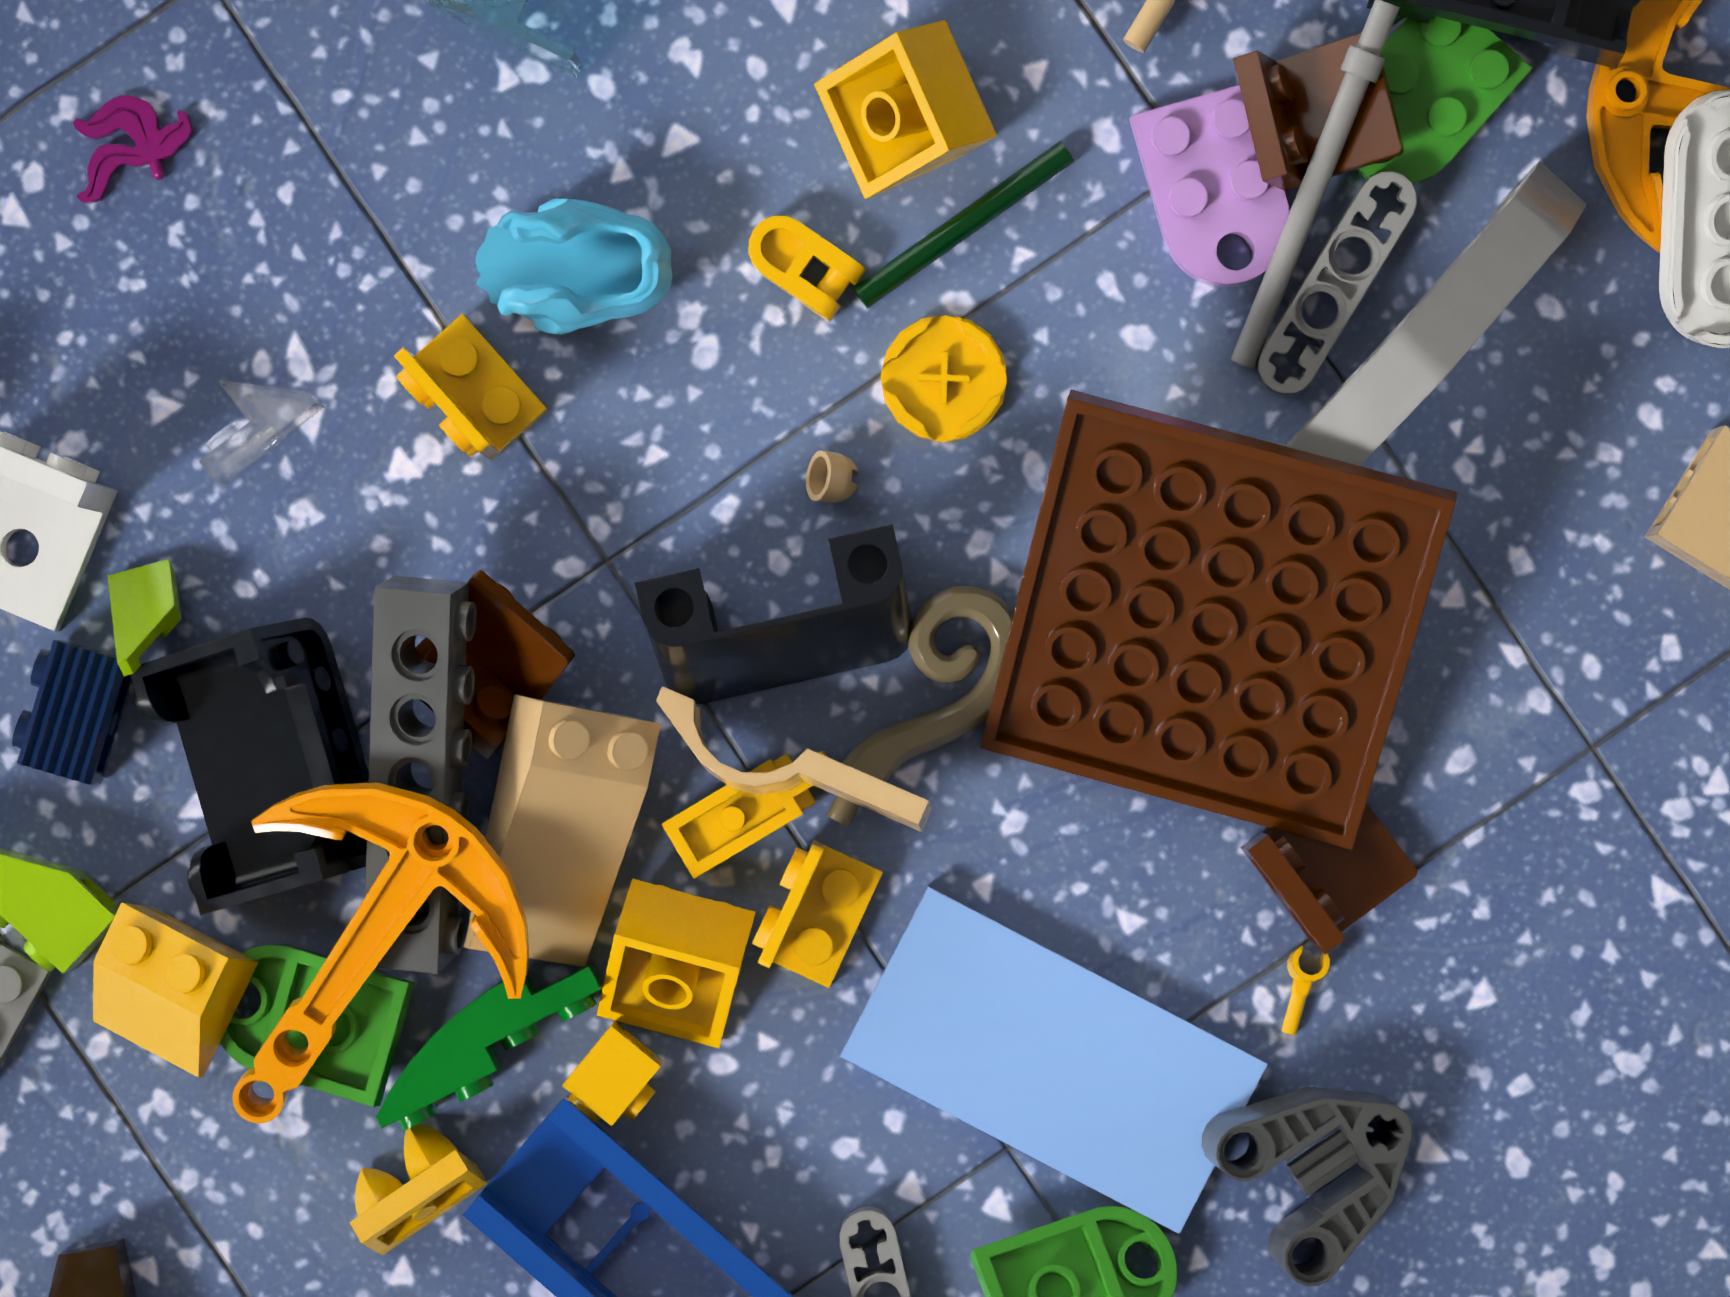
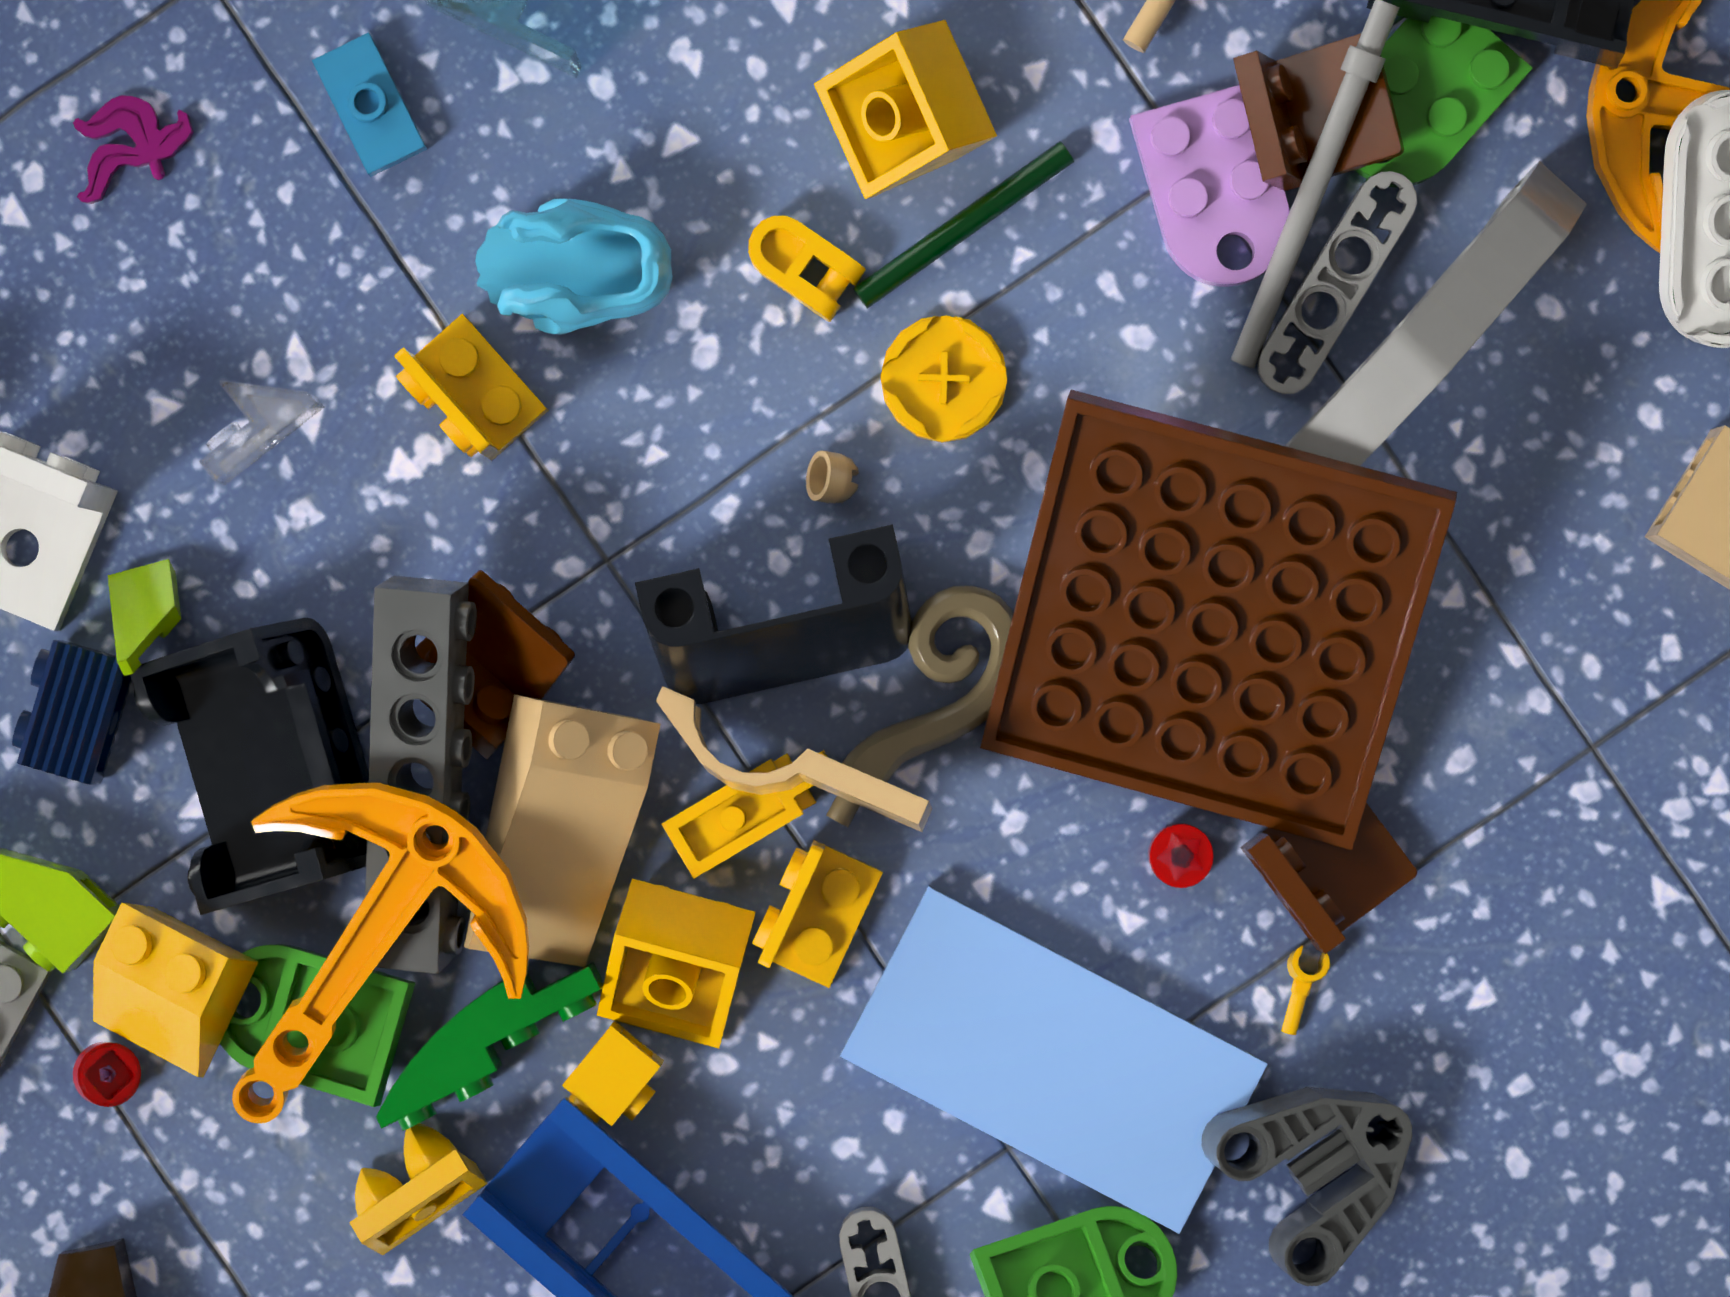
none -> red tile [73,1042,141,1107]
none -> dark azure plate [312,32,427,177]
none -> red tile [1148,823,1213,888]

